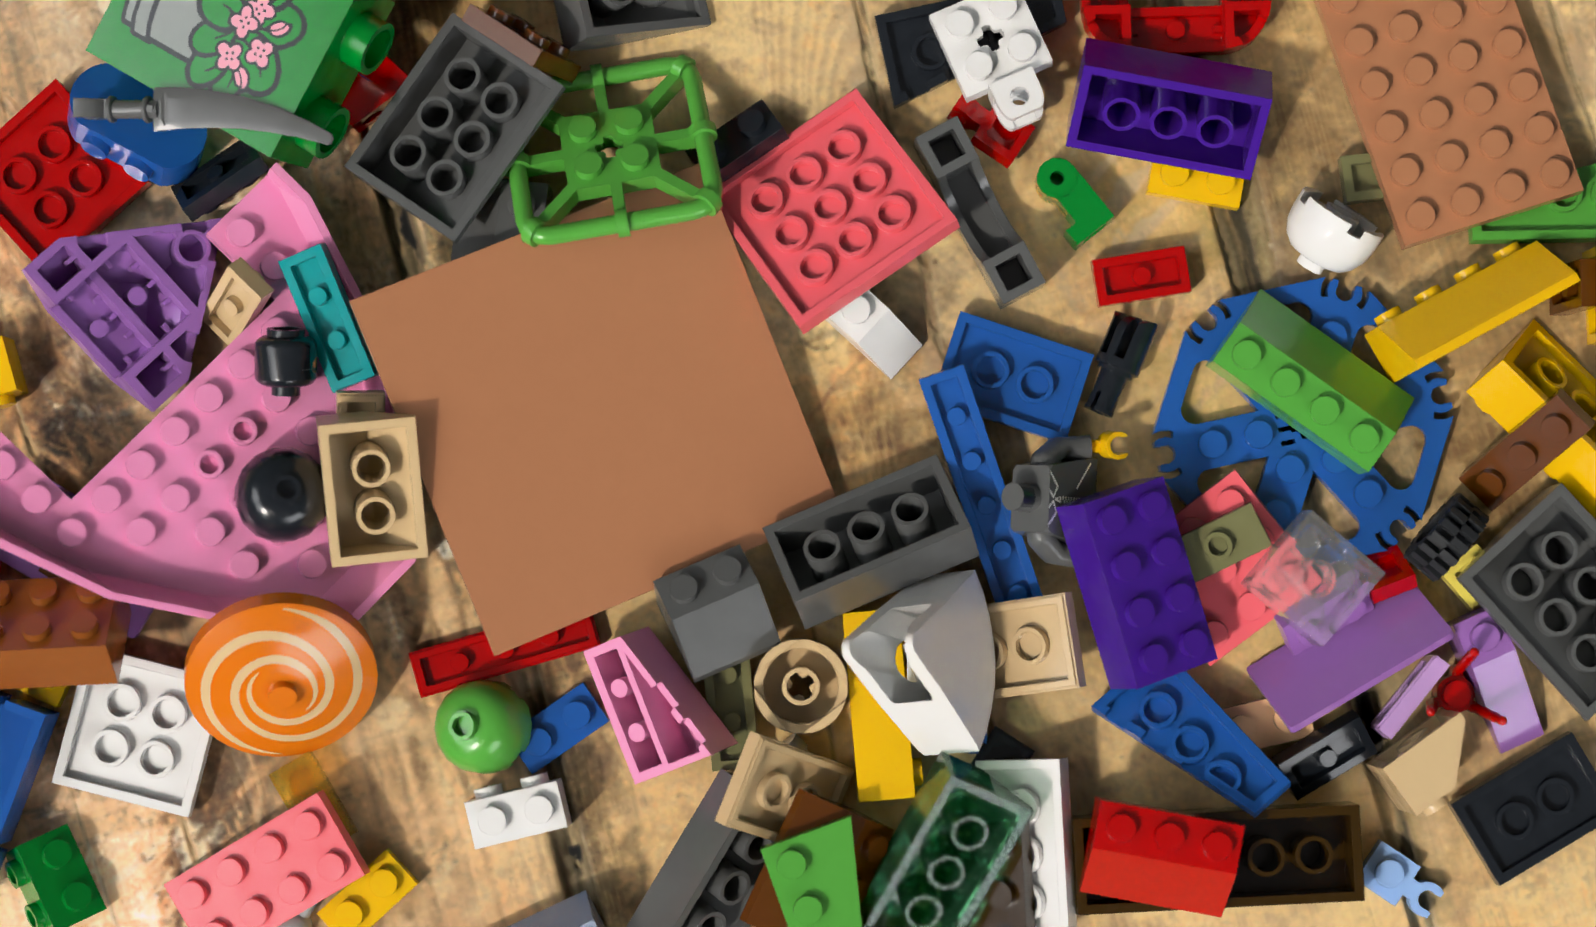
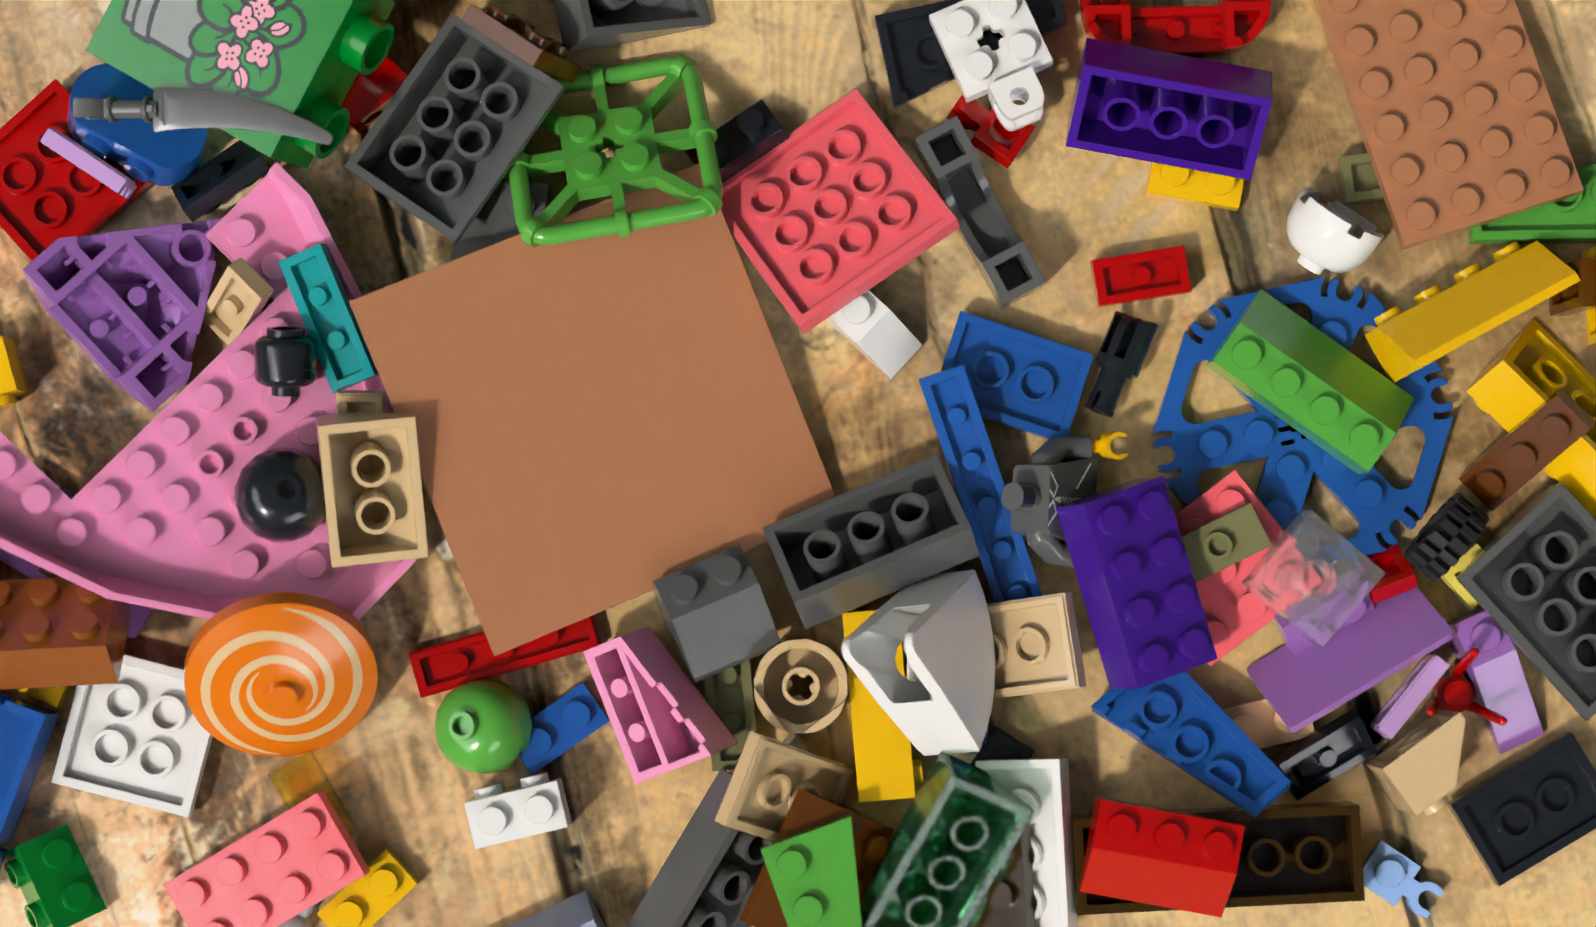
green leg [1035,158,1114,251] -> none
none -> lavender tile [40,127,137,199]

